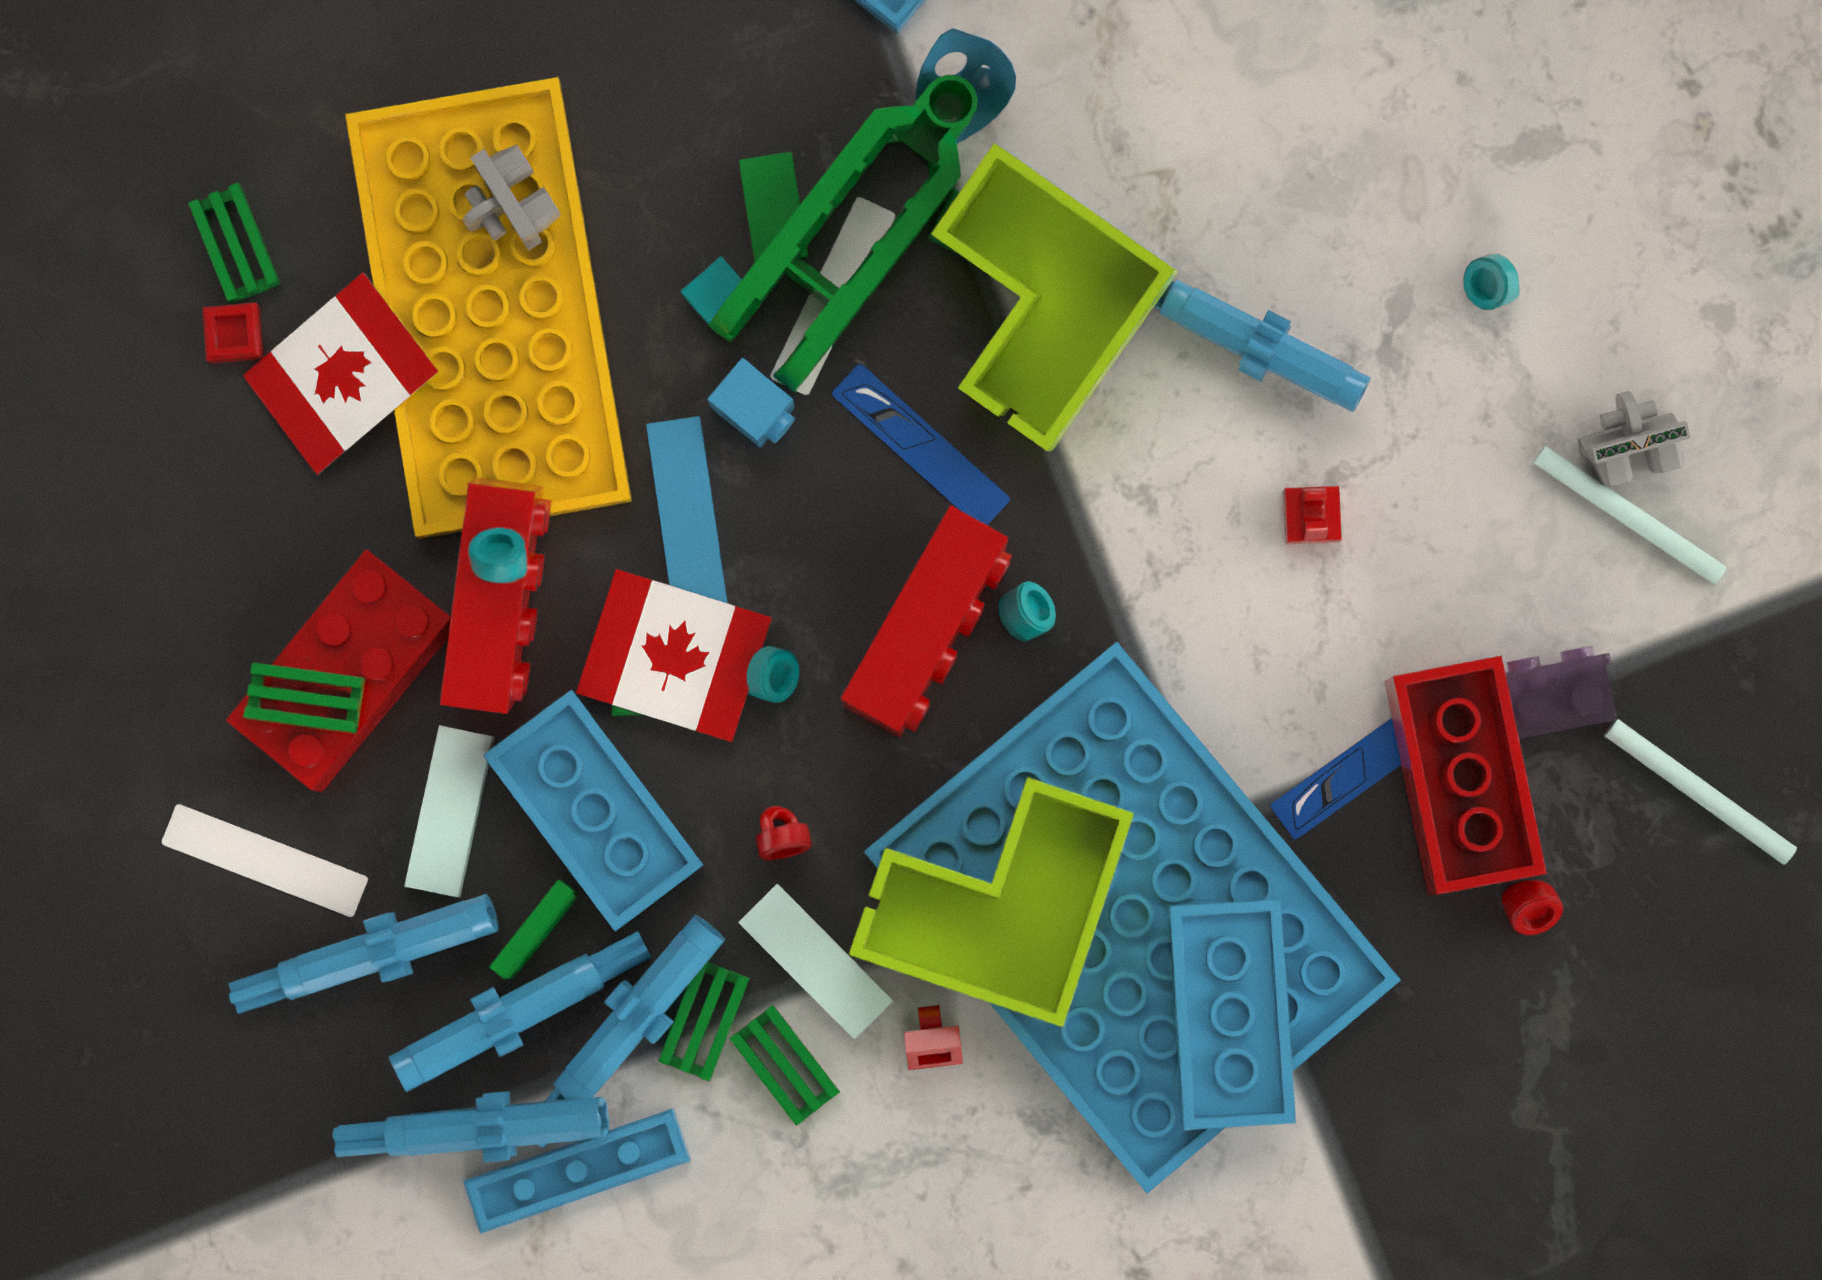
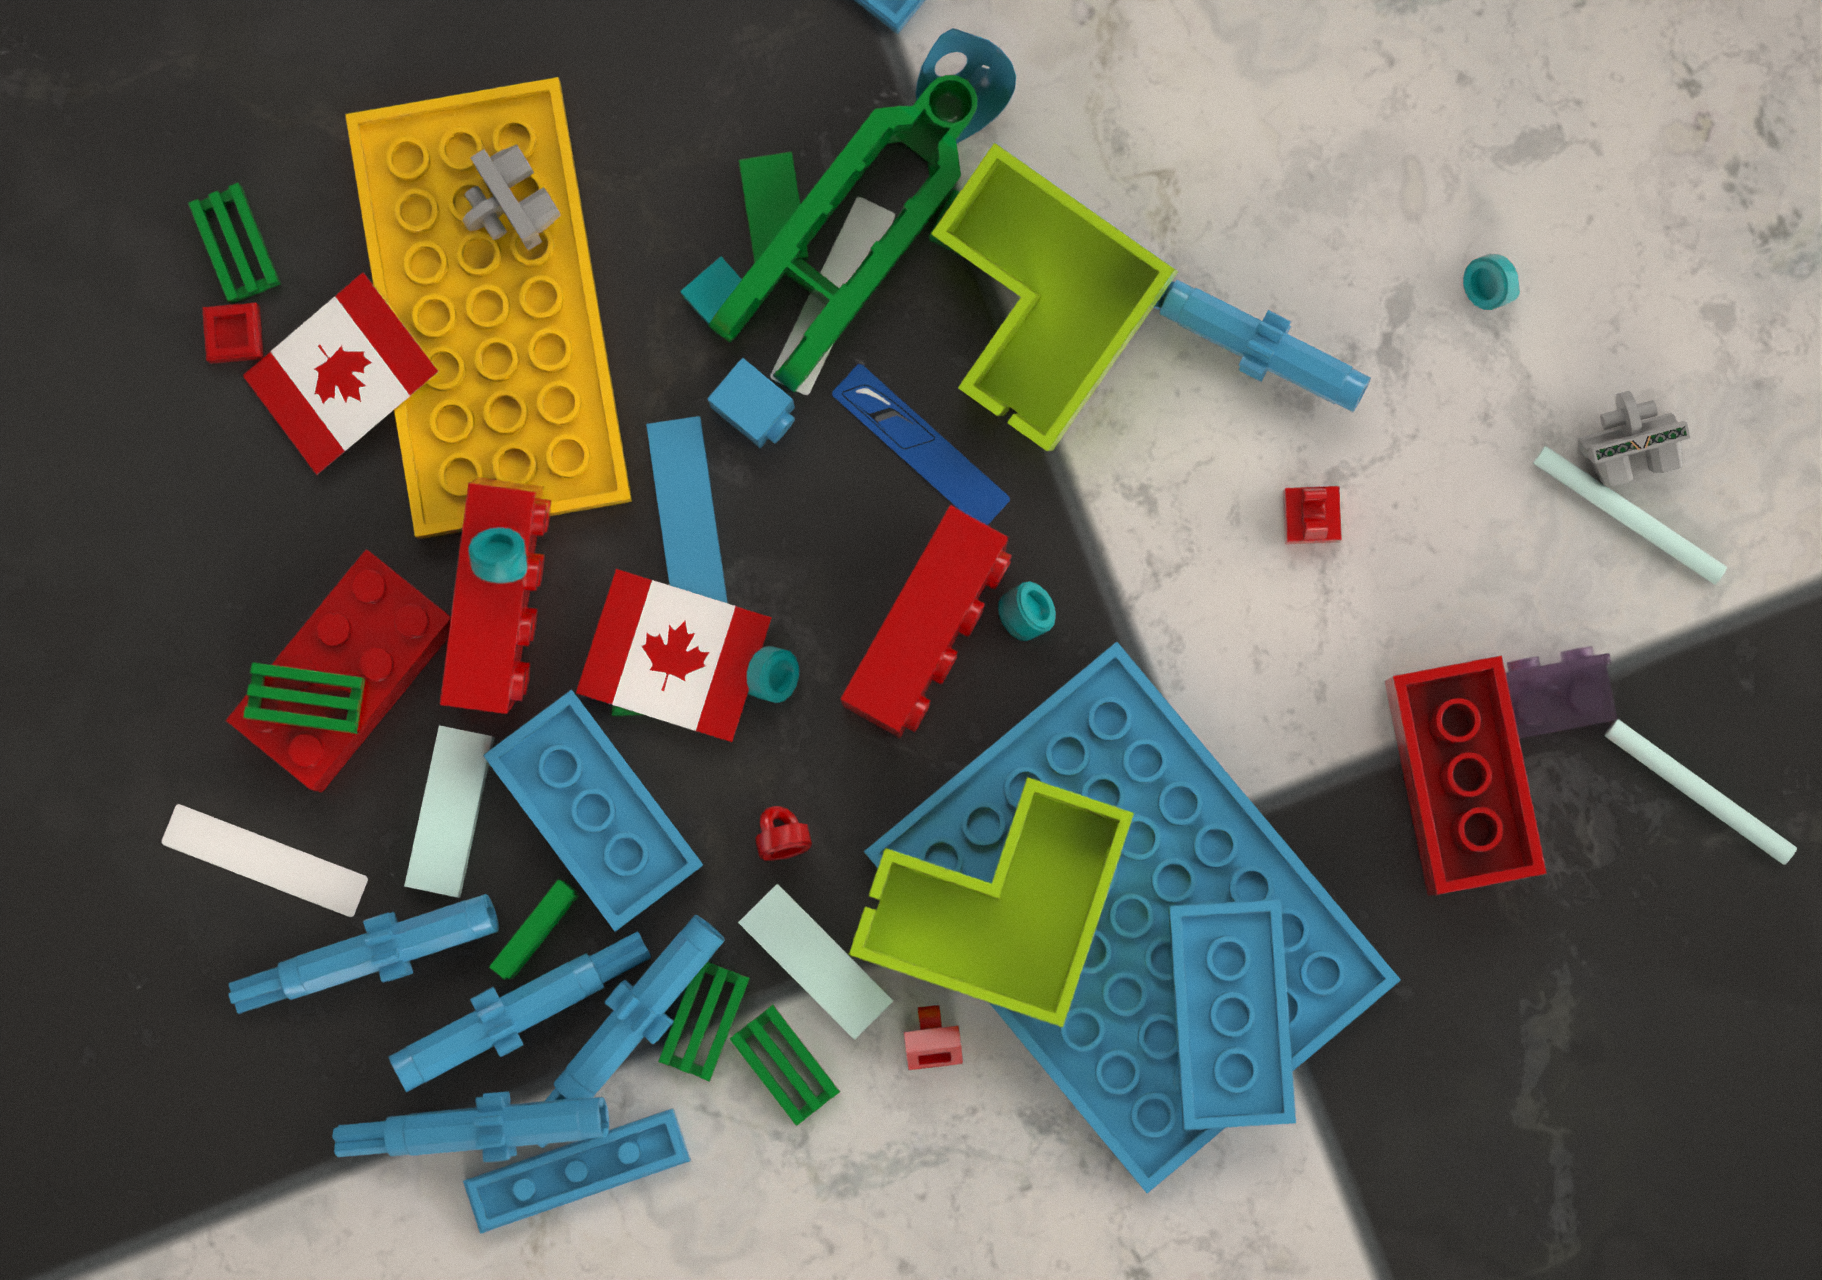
blue sticker [1271,718,1401,839] -> none
red tile [1501,879,1564,935] -> none

